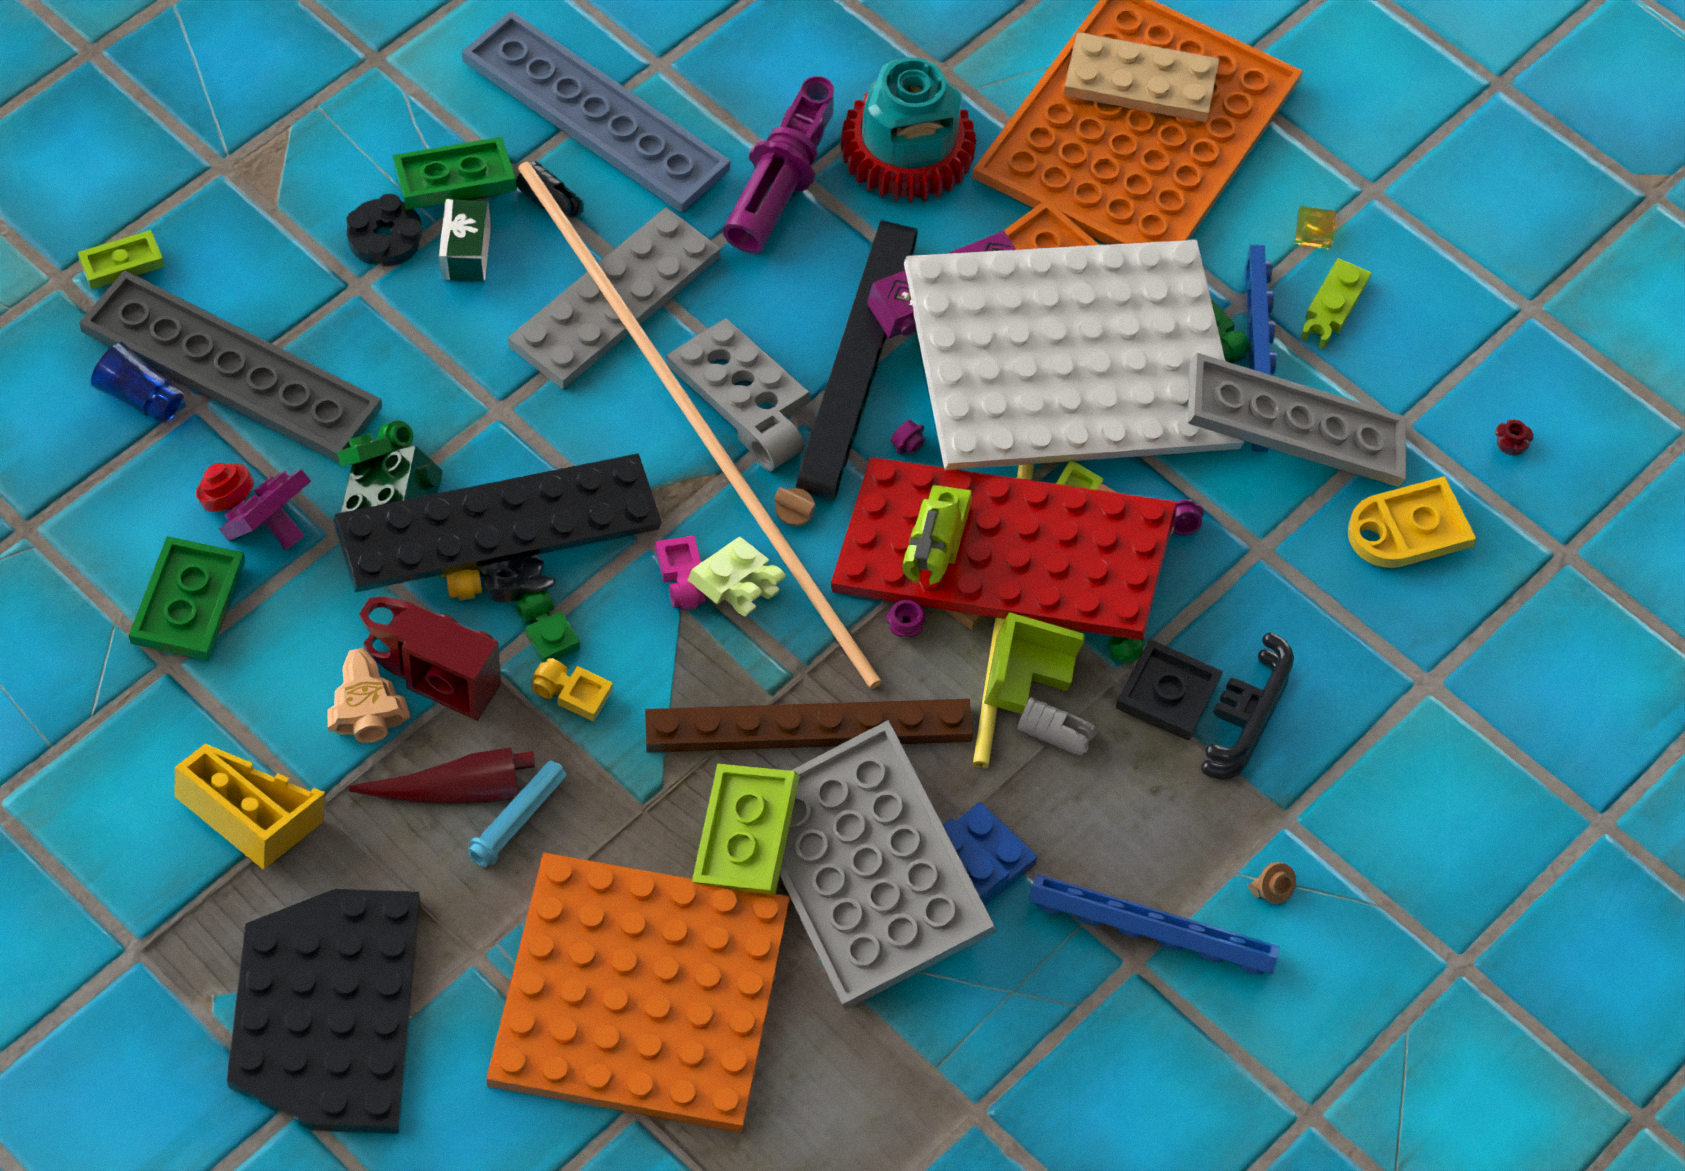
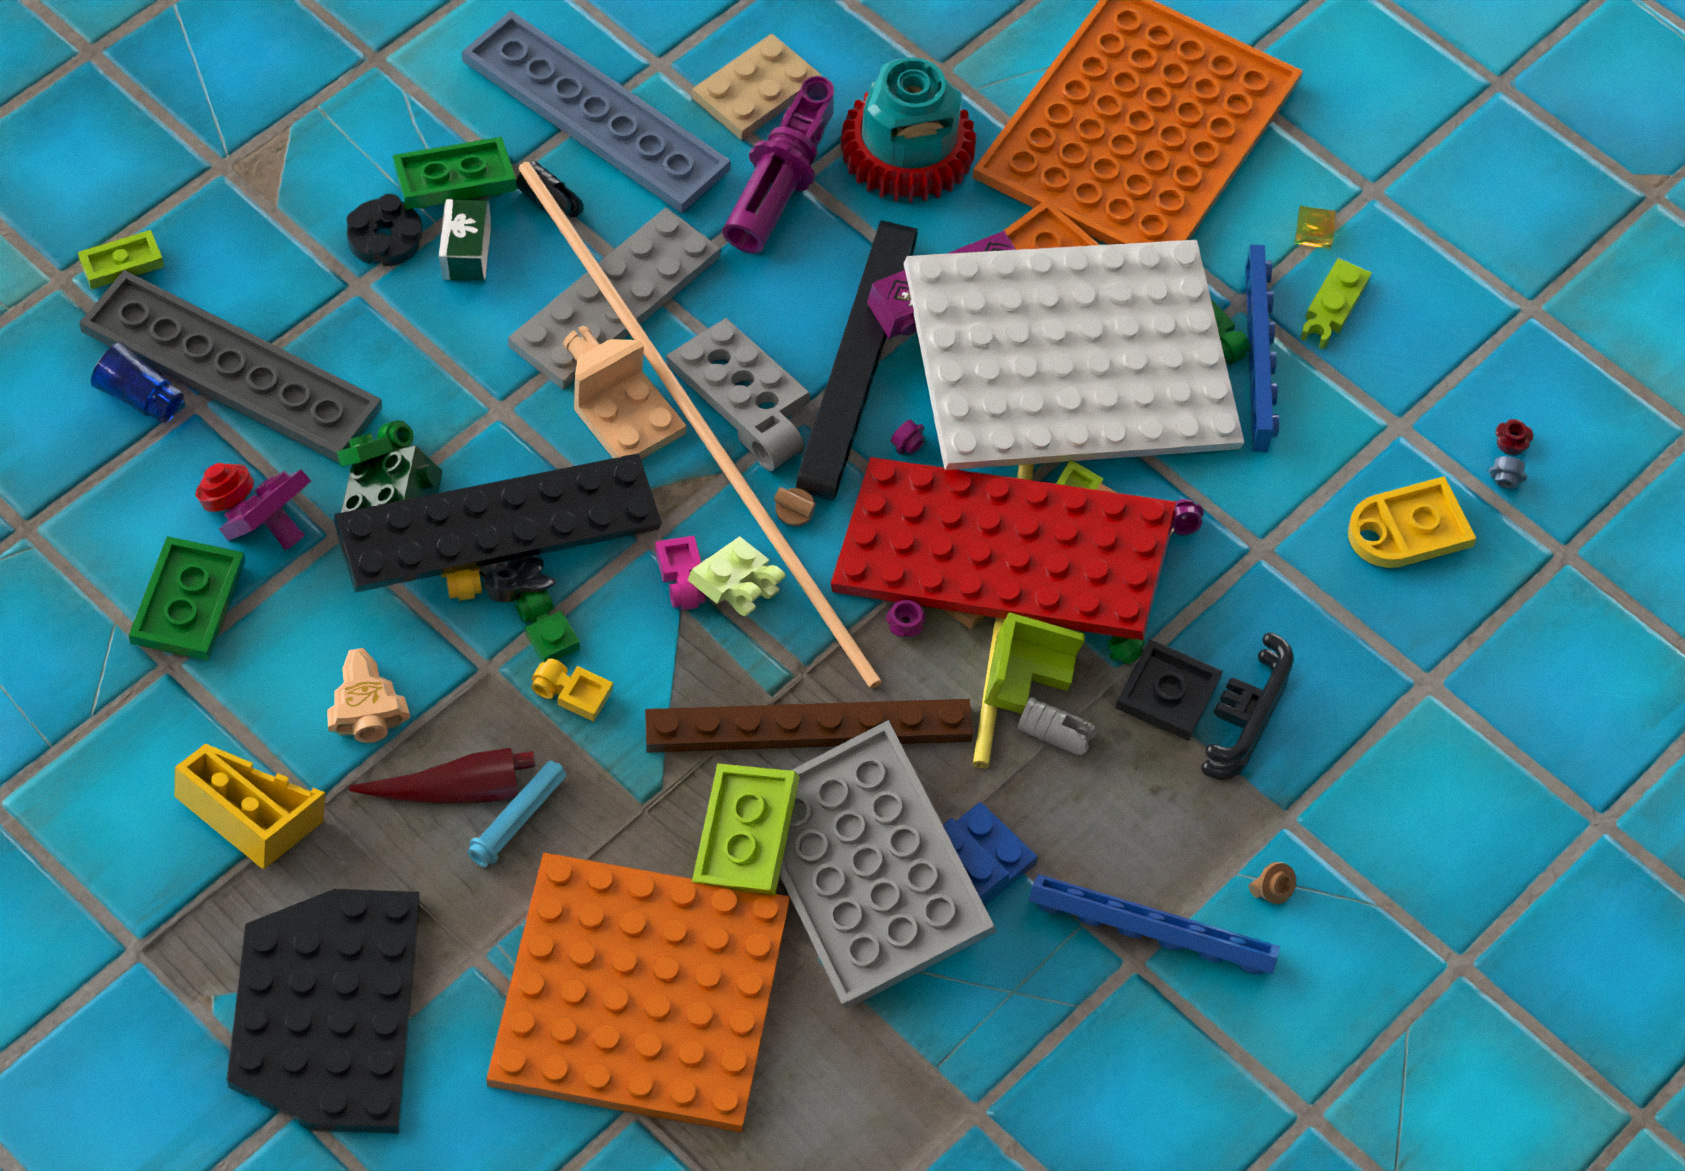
dark red brick [359,597,501,721] -> none
lime plate [902,485,972,585] -> none
tan plate [1063,32,1219,122] -> none
light grey plate [1188,353,1406,487] -> none
none -> light nougat plate [563,326,687,459]
none -> tan plate [692,33,821,140]
none -> sand blue plate [1489,456,1527,489]

